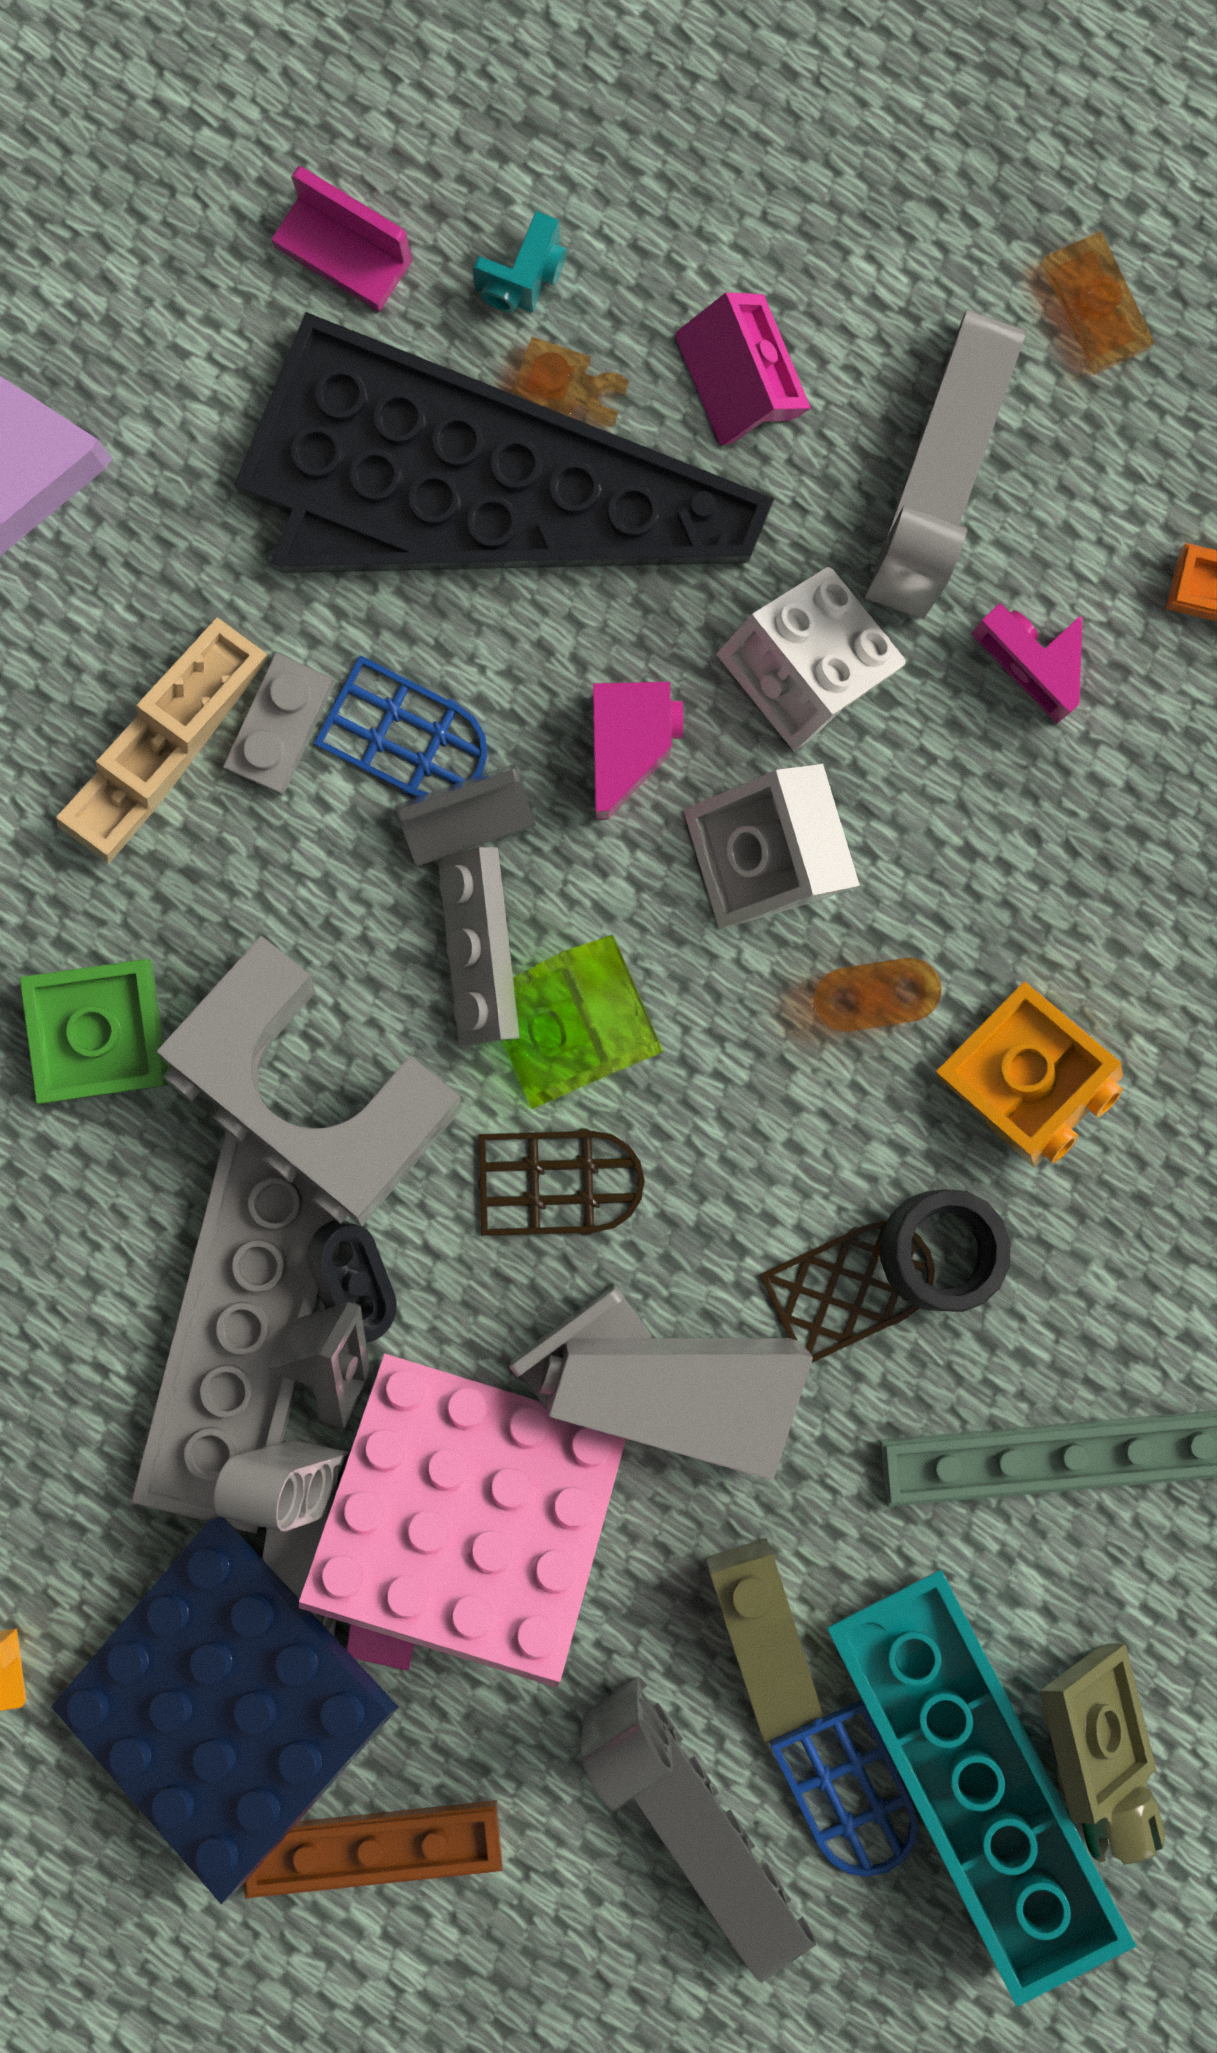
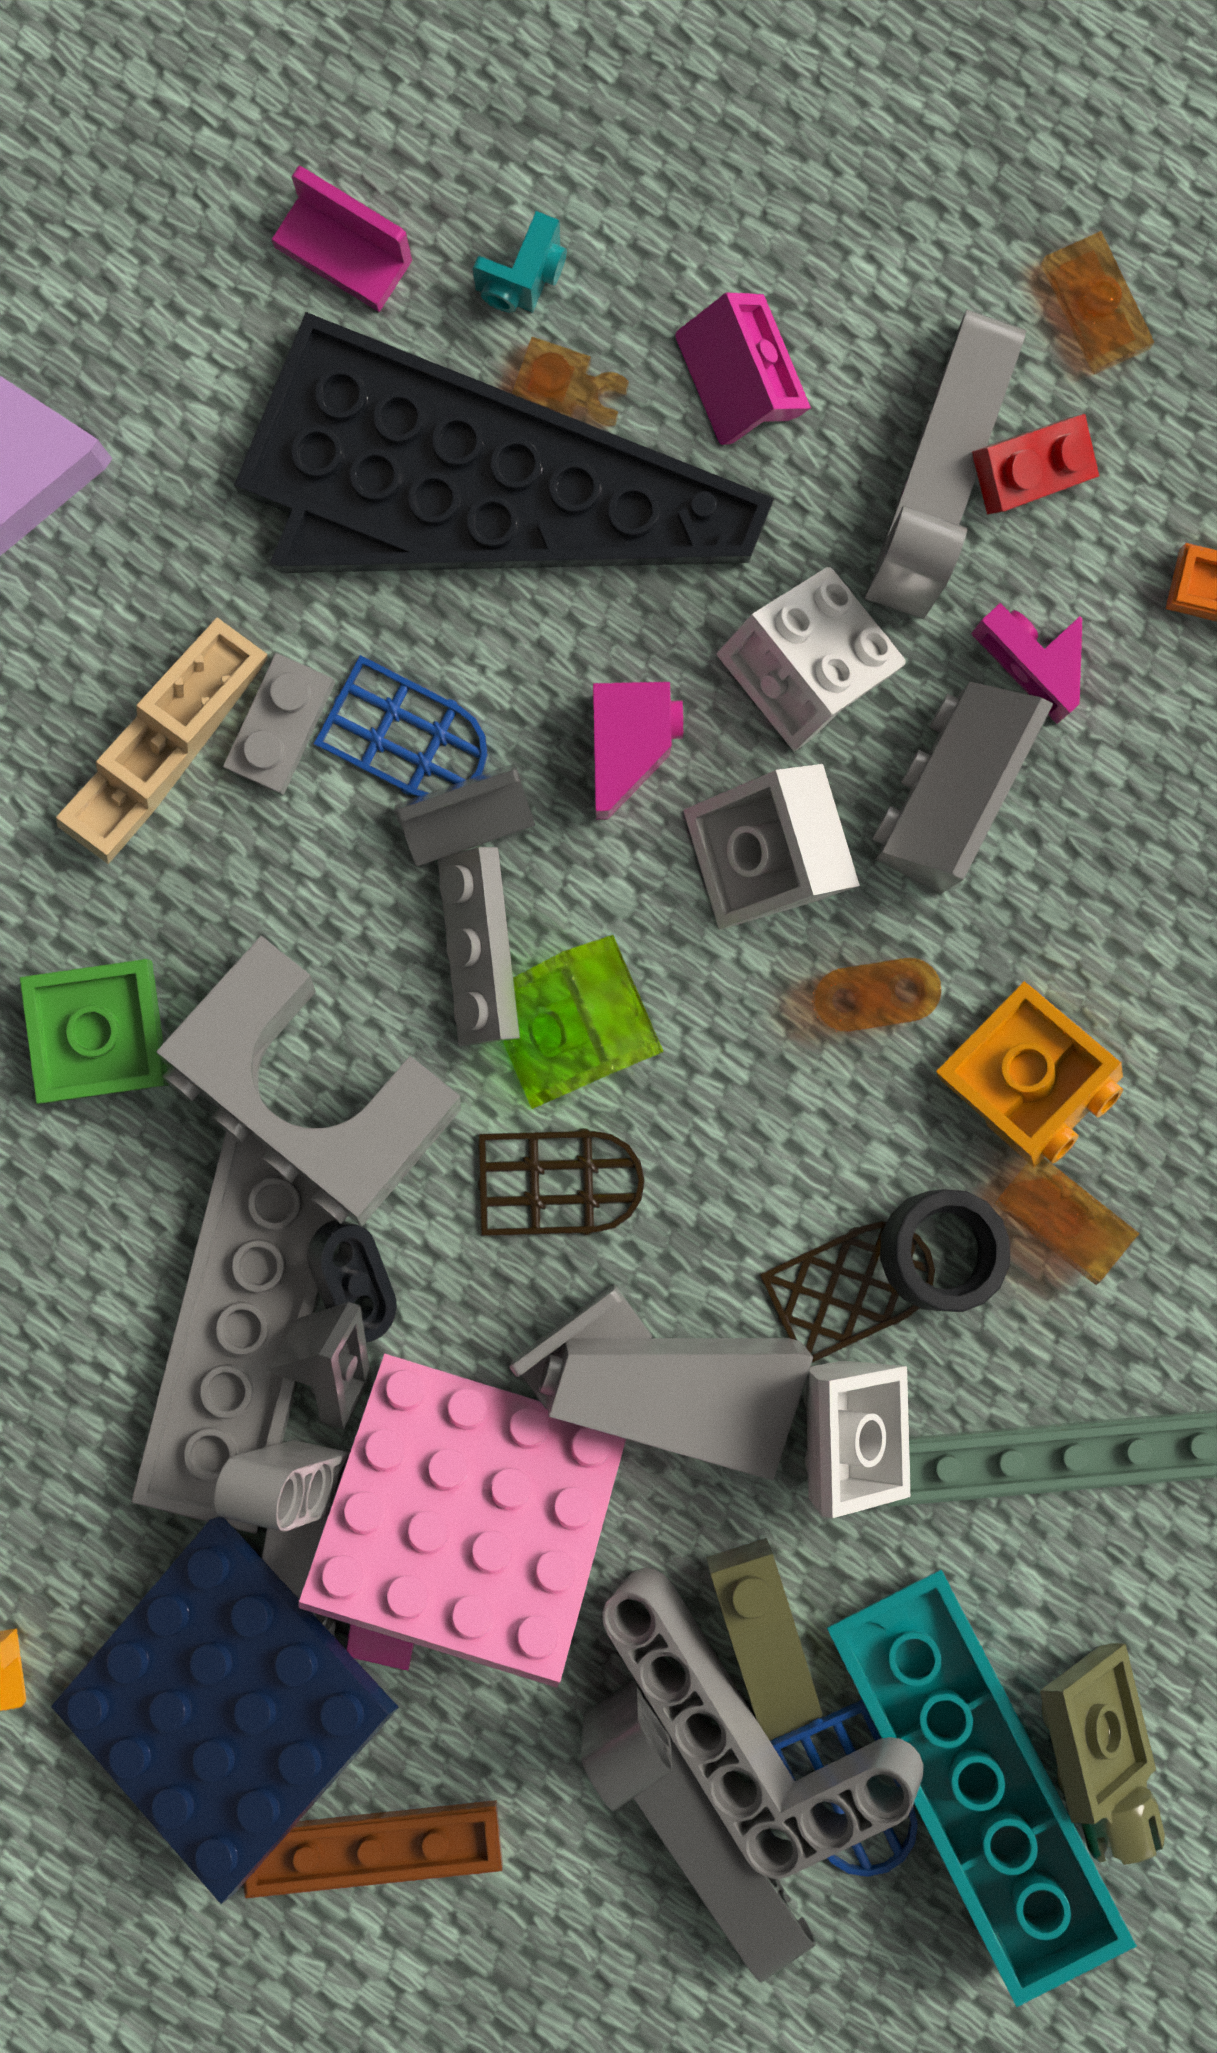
none -> light grey beam [603,1568,923,1879]
none -> white slope [804,1361,910,1518]
none -> light grey slope [872,682,1053,894]
none -> red plate [972,414,1099,515]
none -> clear orange plate [994,1158,1140,1285]

